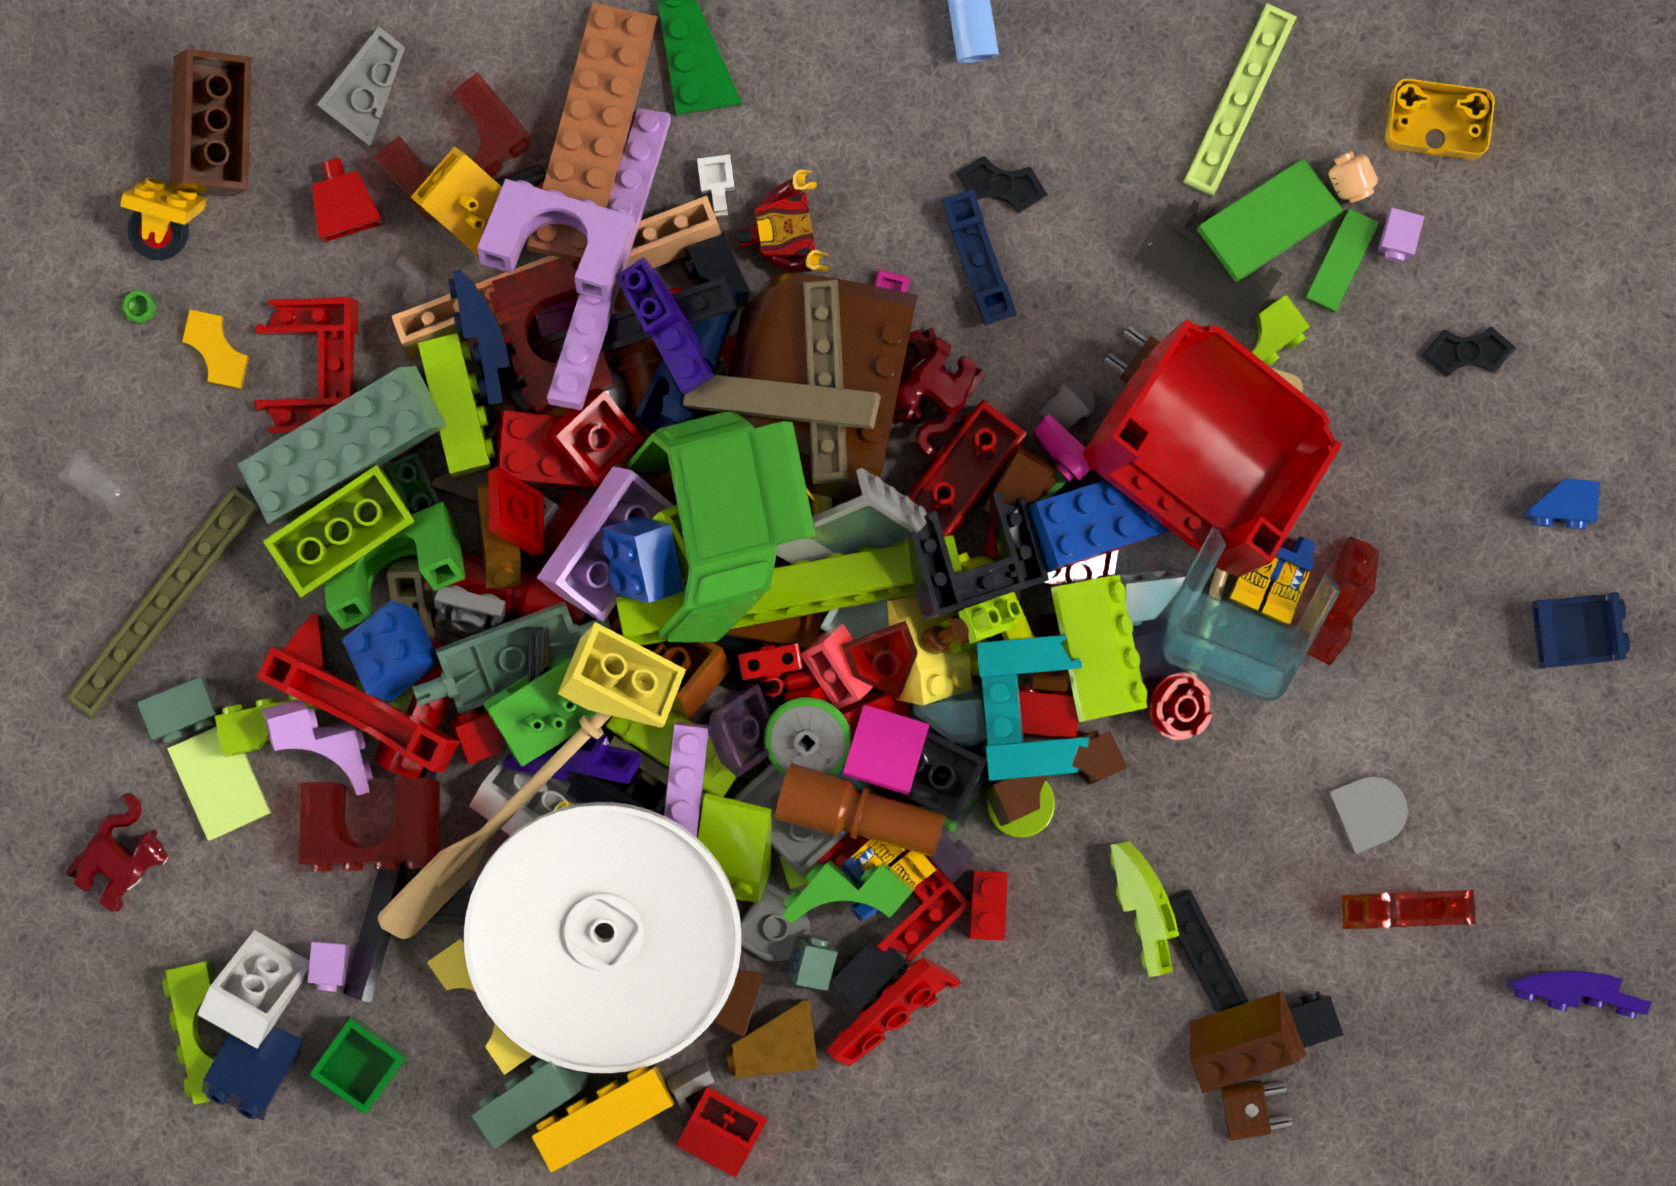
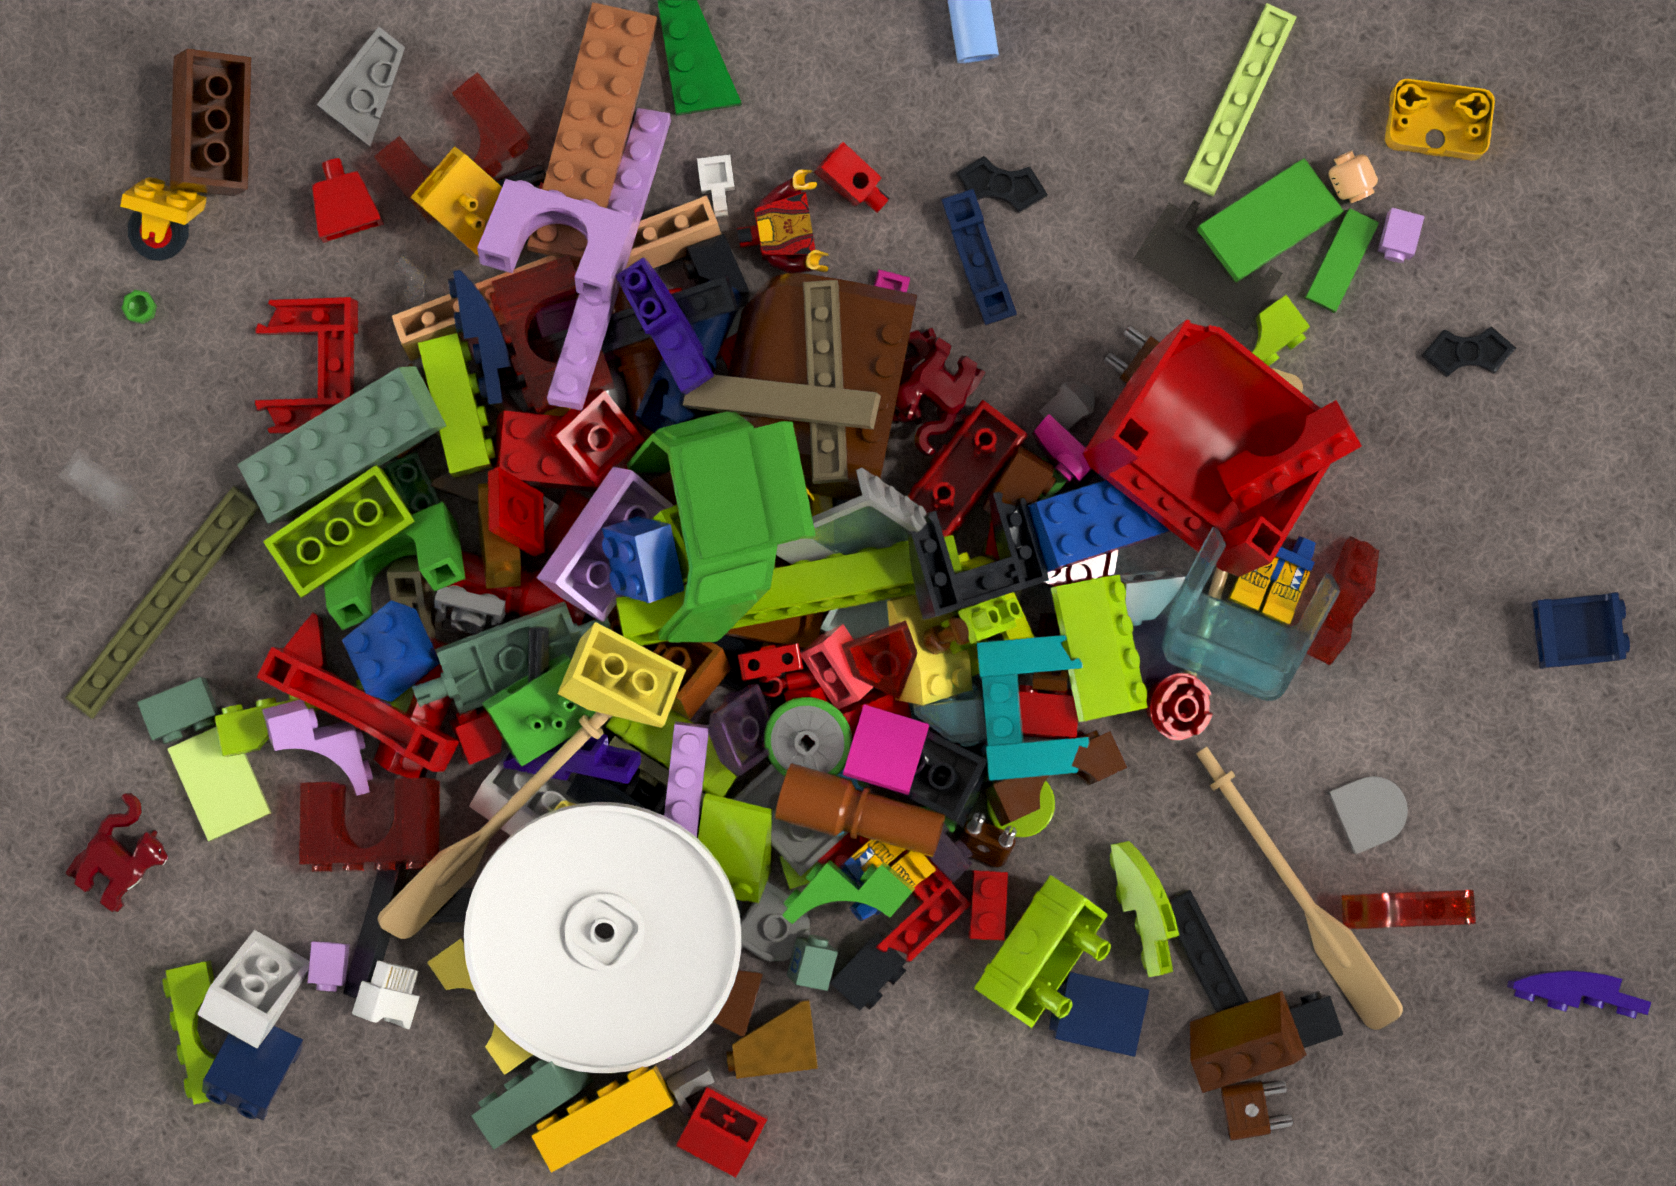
yellow tile [182,309,249,390] -> none
green piece [309,1017,410,1115] -> none
red wing [826,957,962,1066] -> none
blue slope [1524,479,1600,530] -> none
none -> white piece [352,960,420,1029]
none -> red torso [813,142,890,213]
none -> reddish brown piece [956,813,1017,867]
none -> lime piece [974,875,1111,1028]
none -> dark blue panel [1049,971,1150,1057]
none -> tan piece [1196,747,1403,1030]
none -> red arch [1217,400,1362,513]

